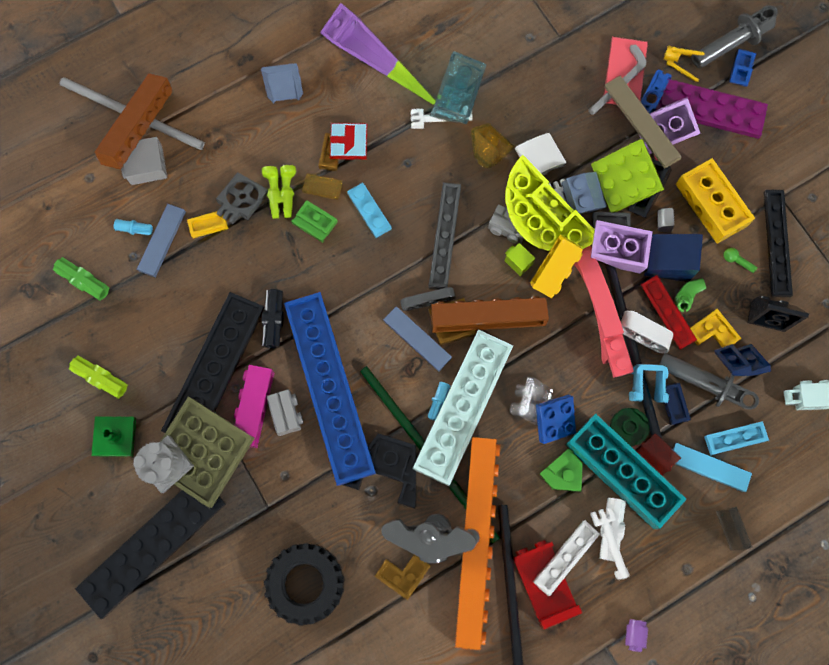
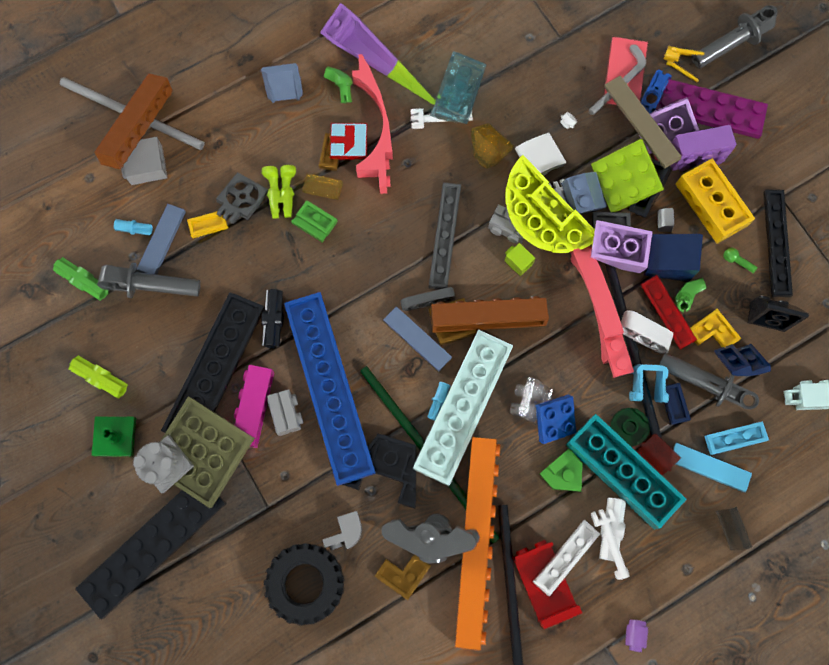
medium azure plate [347,183,391,238] -> none
yellow brick [530,234,583,298] -> none
blue slope [729,49,756,87] -> none
none -> dark grey piece [97,262,201,299]
none -> light grey brick [323,511,362,550]
none -> bright green arm [324,66,353,103]
none -> coral slope [352,54,393,194]
none -> white plate [560,112,577,129]
none -> medium lavender brick [671,125,737,171]

